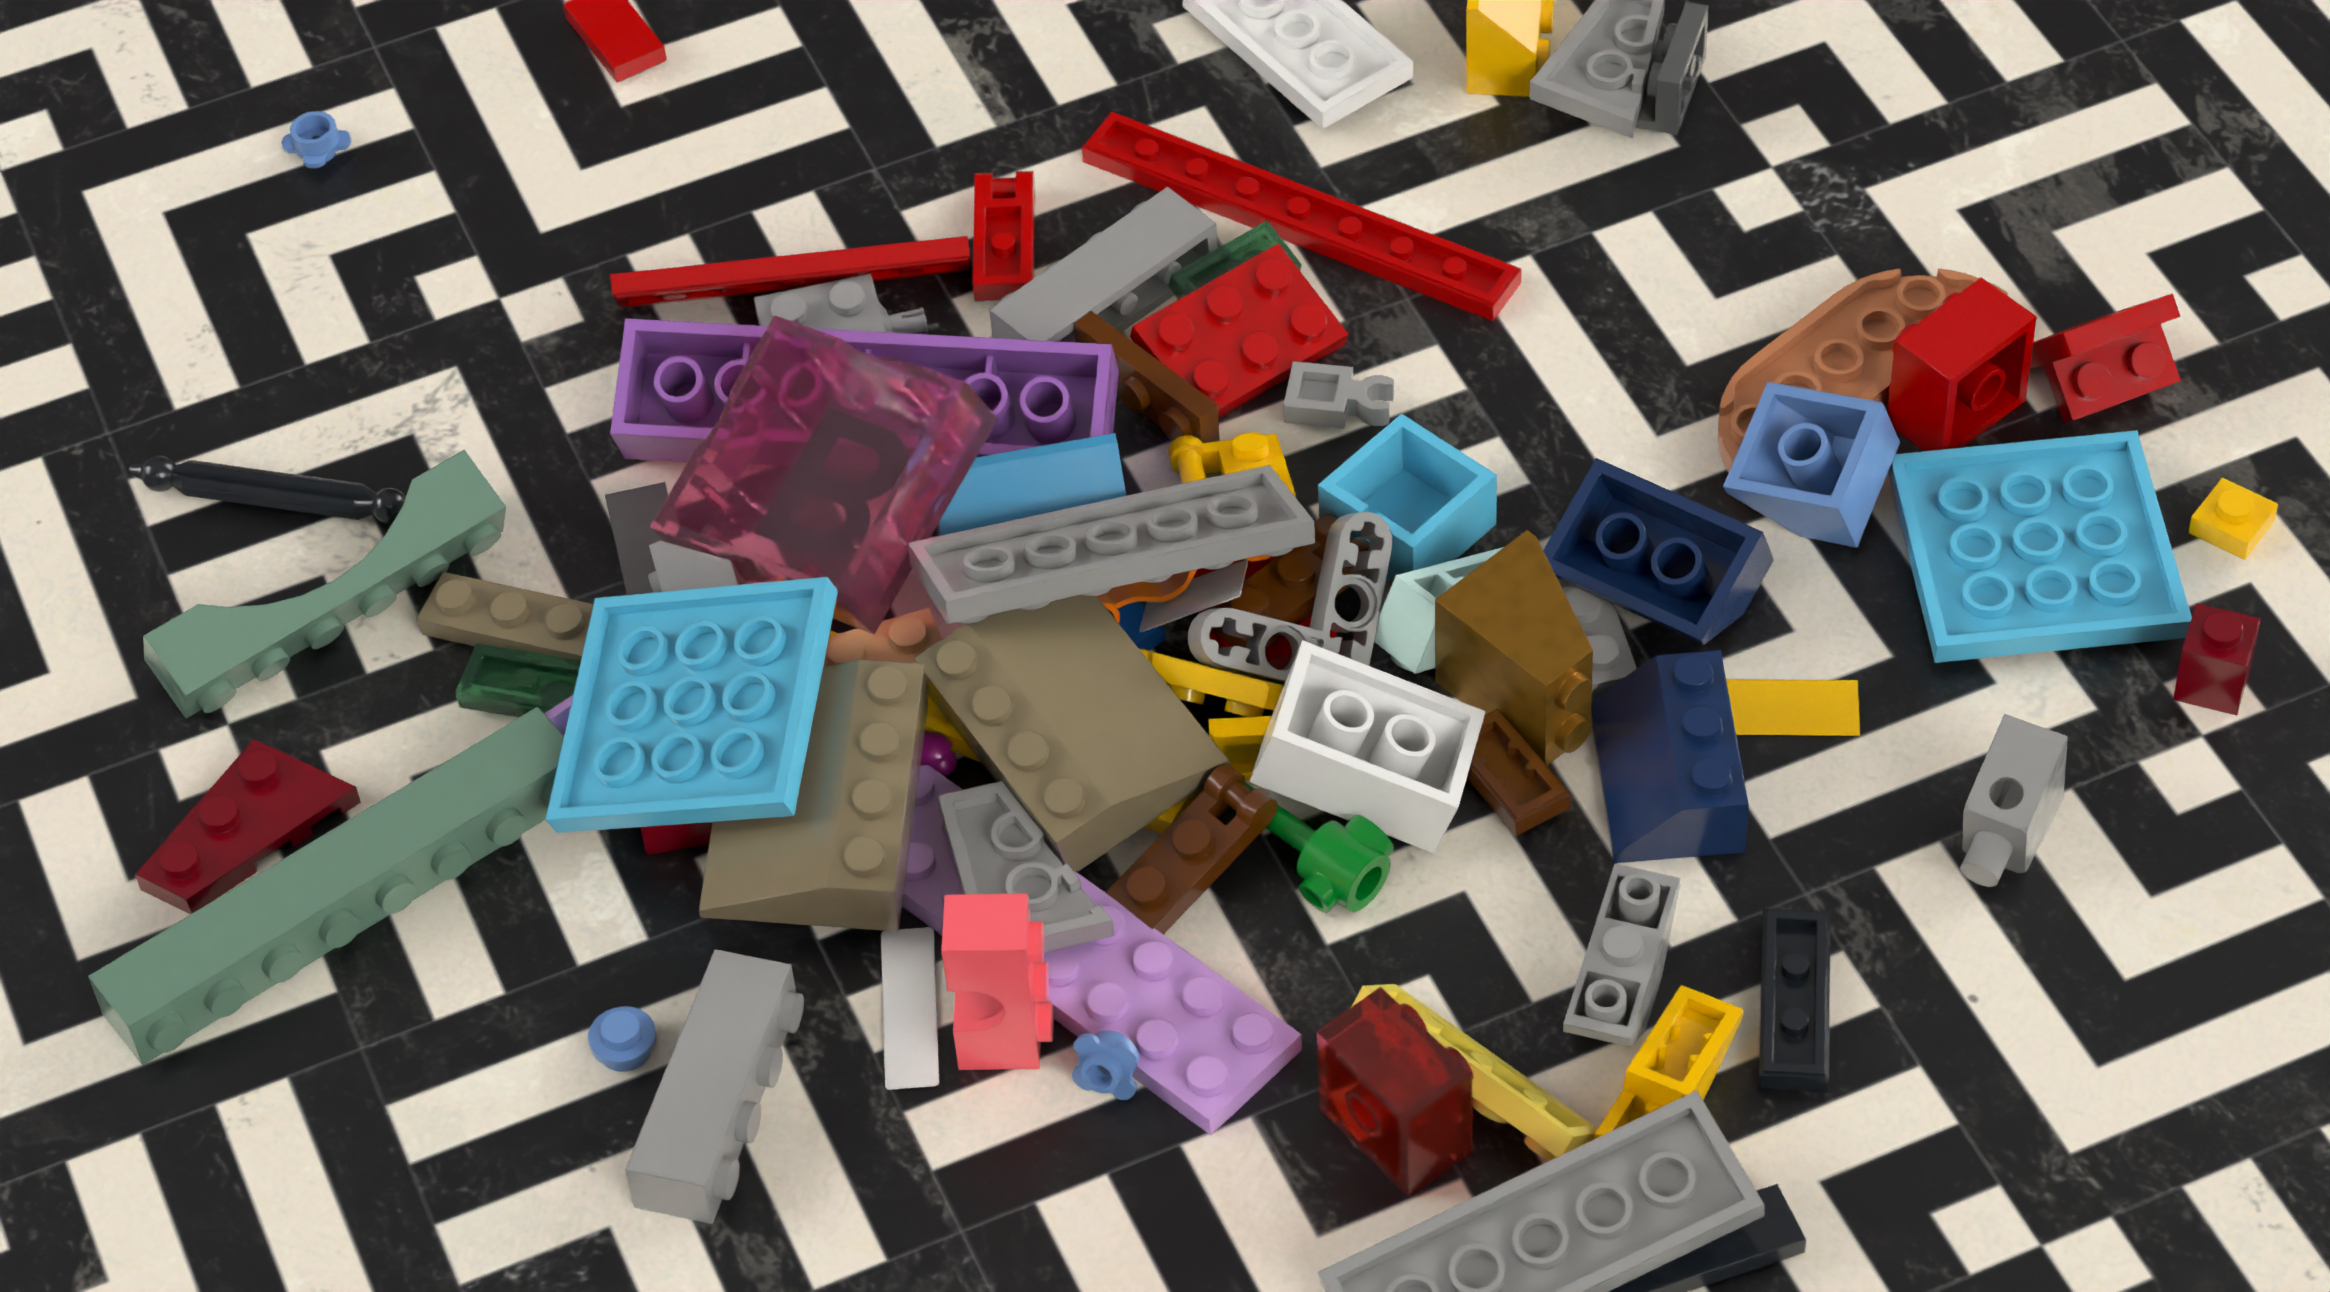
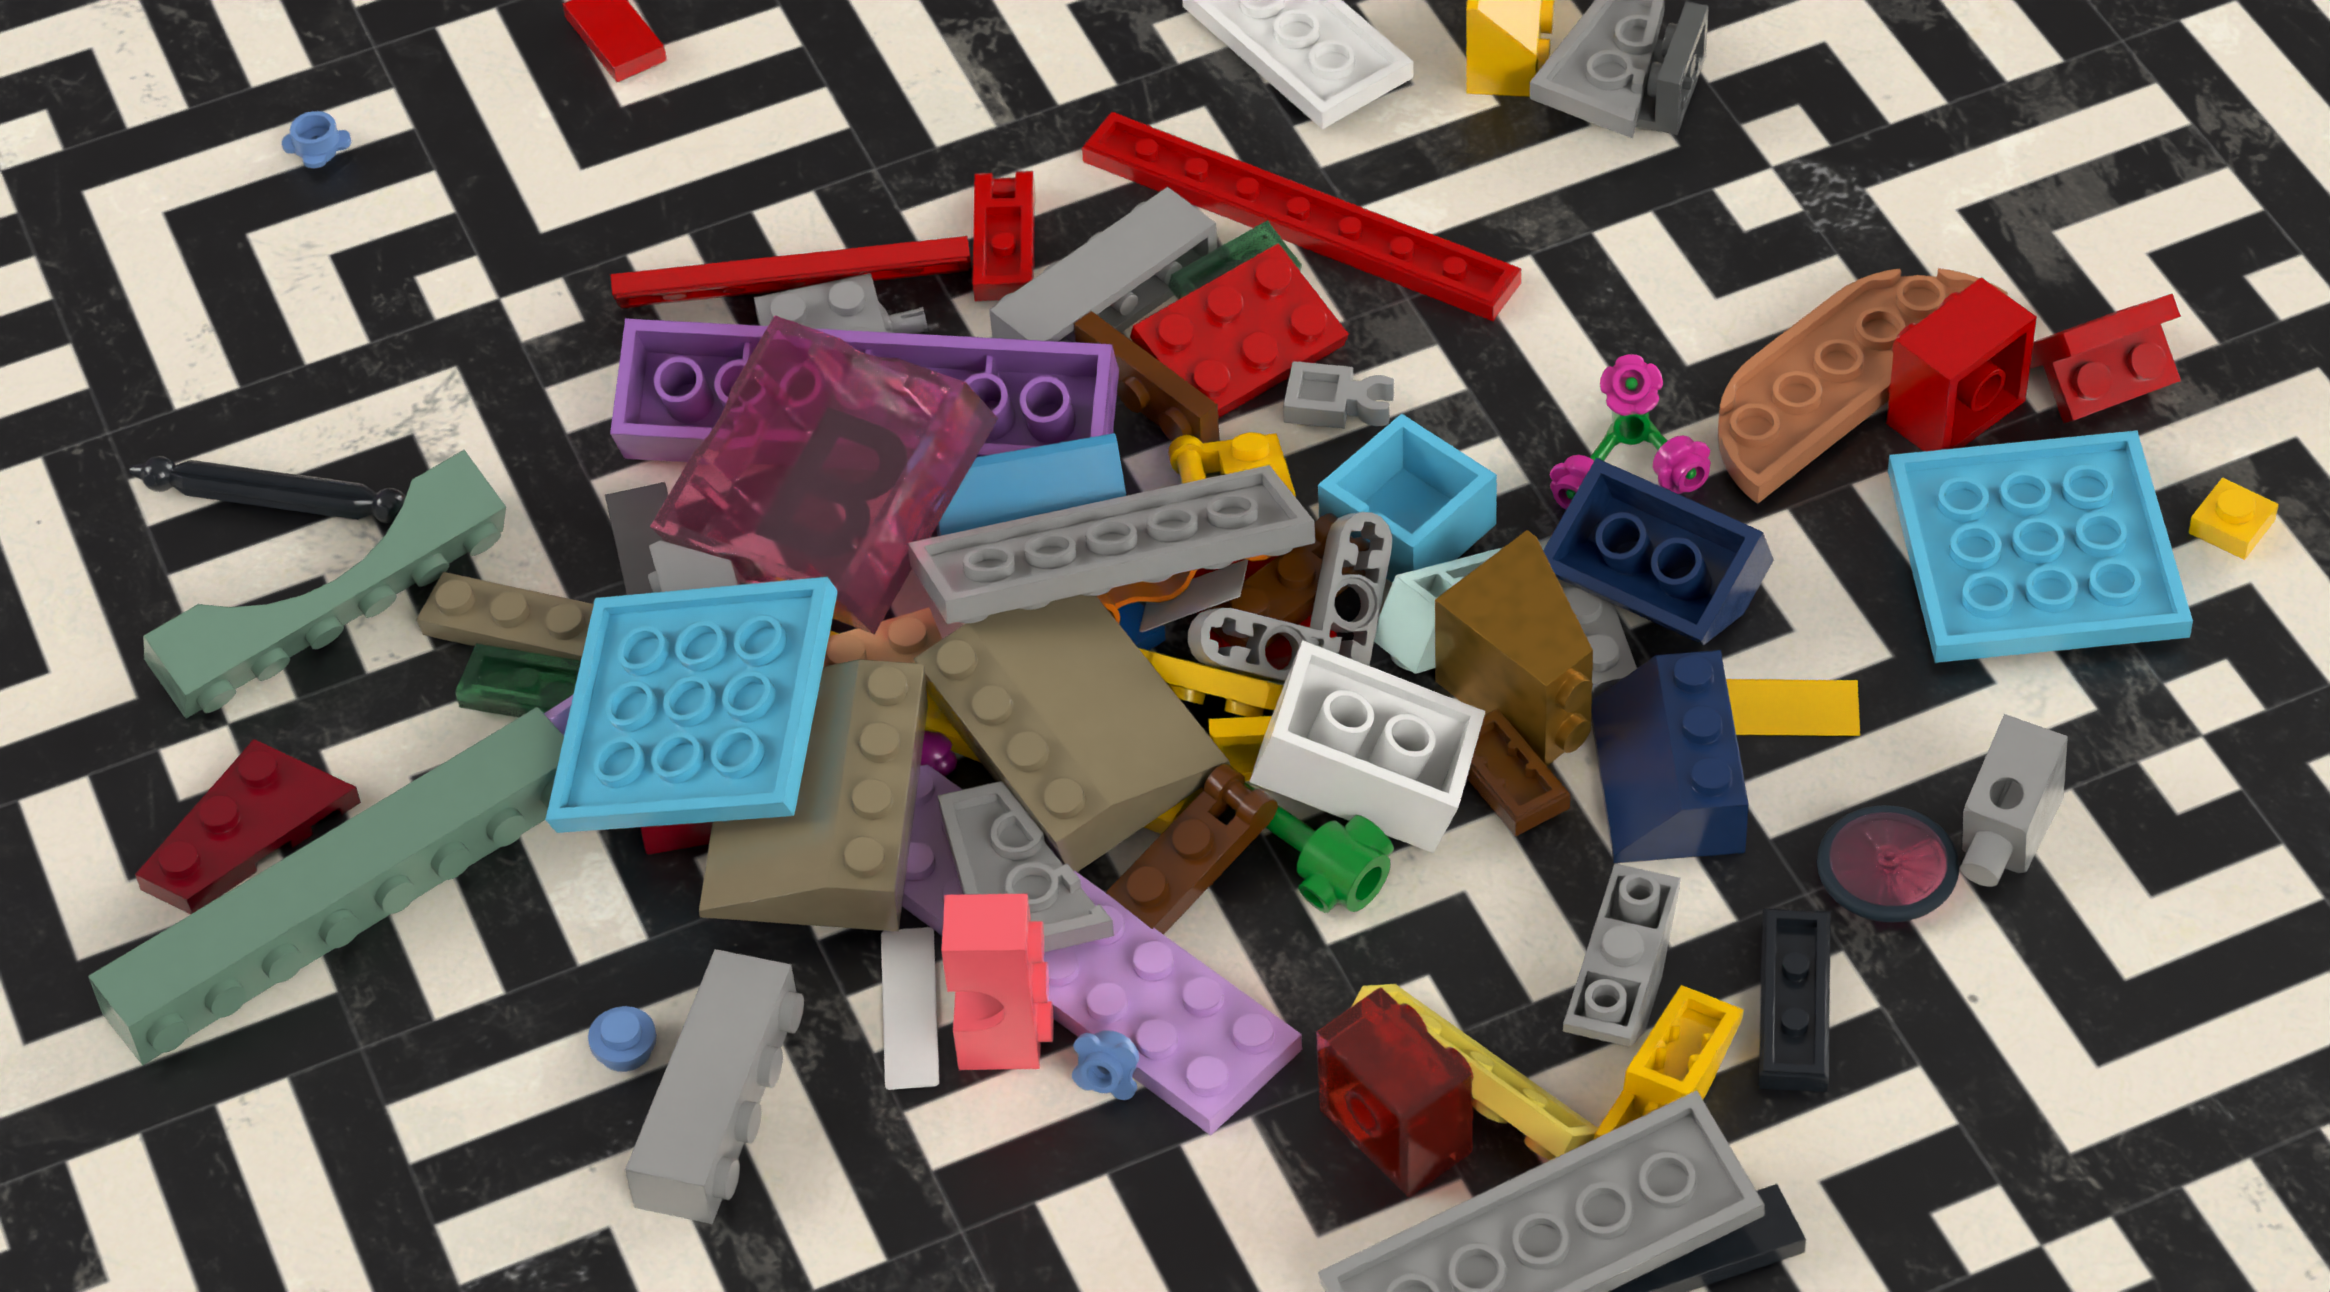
medium blue slope [1723,382,1900,548] -> none
dark red brick [2173,603,2261,715] -> none
none -> dark pink plant [1550,354,1711,510]
none -> clear pink wheel [1817,805,1959,922]

